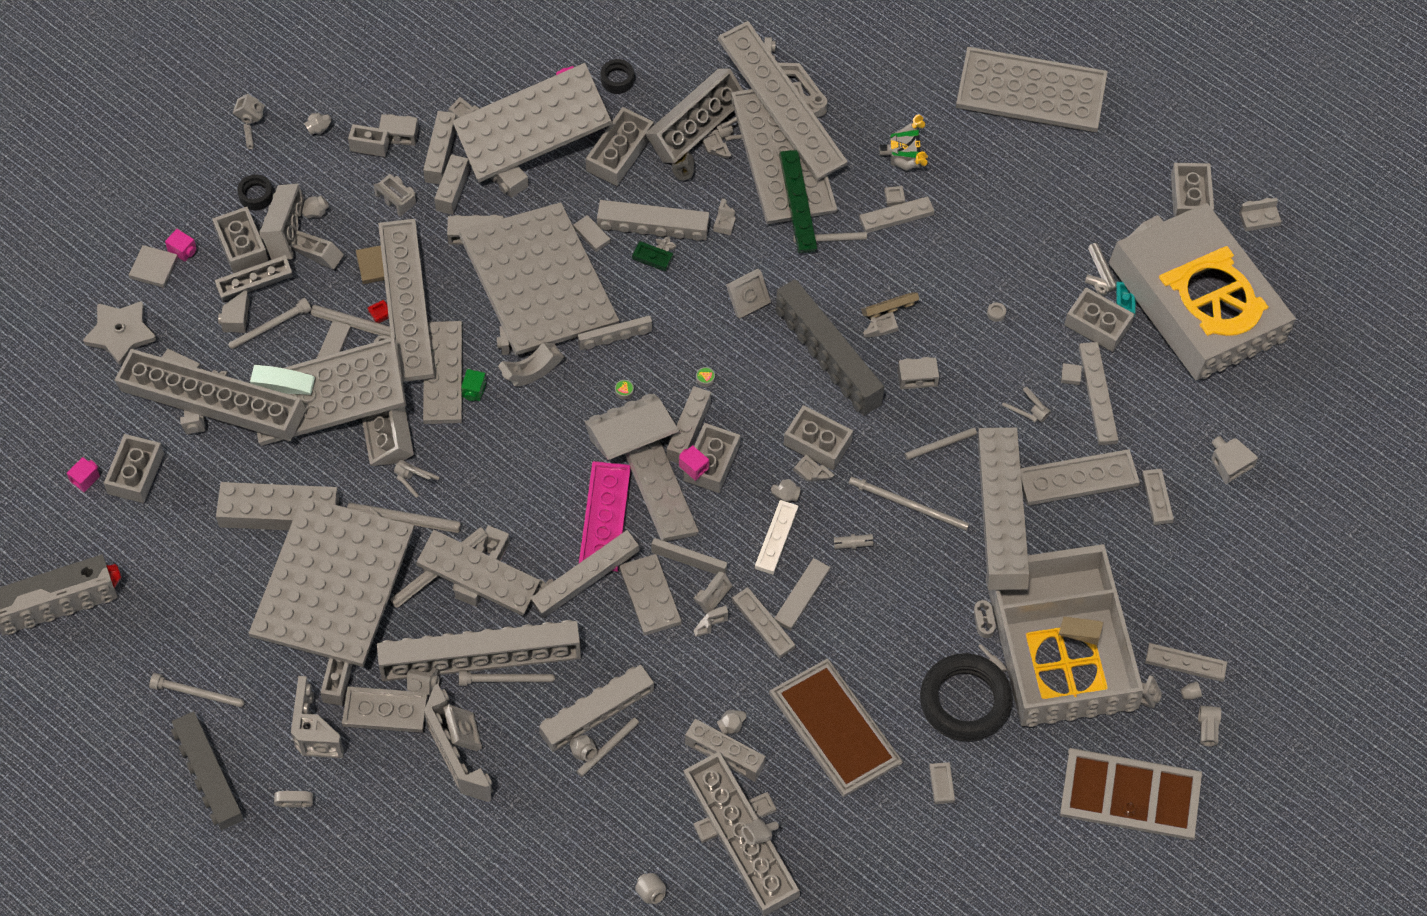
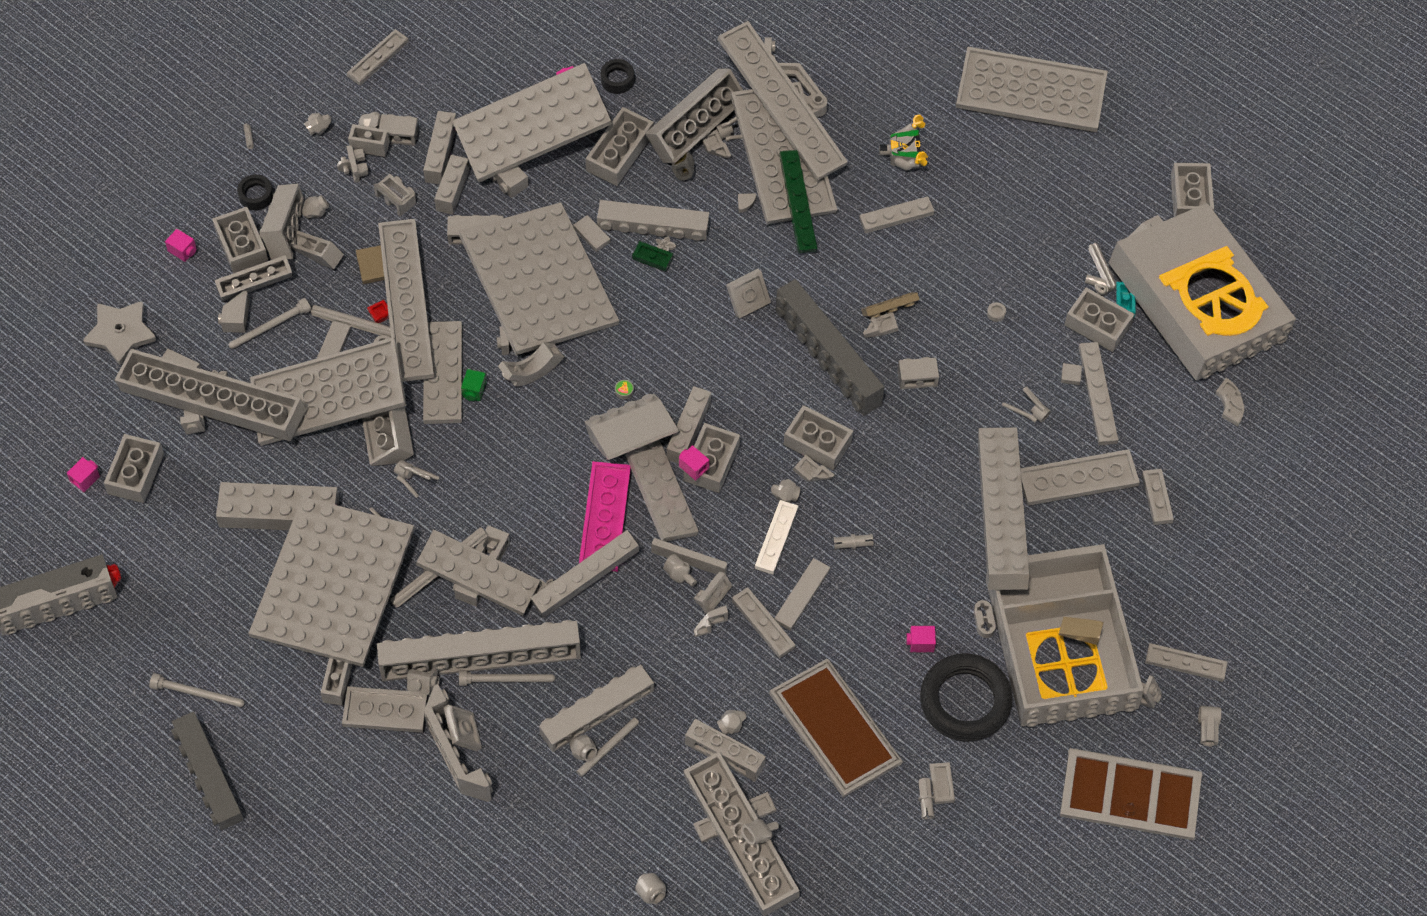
light grey tile [129,245,178,288] -> none
light grey brick [233,94,265,125] -> none
light aqua slope [250,365,315,395] -> none
light grey beam [274,791,313,807] -> none
light grey bracket [291,676,344,758] -> none
light grey axle [347,503,461,533] -> none
light grey slope [448,97,479,118] -> none
light grey plate [578,315,652,350] -> none
light grey plate [619,554,681,636] -> none
tile [696,367,715,387] -> none
light grey slope [713,198,736,235] -> none
light grey bar [793,232,867,243] -> none
light grey bar [849,476,969,531] -> none
light grey tile [884,186,905,206] -> none
light grey bar [905,428,977,460] -> none
light grey piece [978,644,1008,672] -> none
light grey hose [1181,682,1202,700] -> none
light grey torso [1211,436,1258,484] -> none
light grey bracket [1239,198,1281,231] -> none
none -> light grey hips [337,145,368,183]
none -> light grey tile [347,29,409,86]
none -> light grey rock [358,112,381,128]
none -> light grey piece [663,554,697,587]
none -> light grey tile [738,193,756,213]
none -> dark pink brick [906,626,936,652]
none -> light grey axle [918,778,935,819]
none -> light grey tile [1215,378,1244,427]

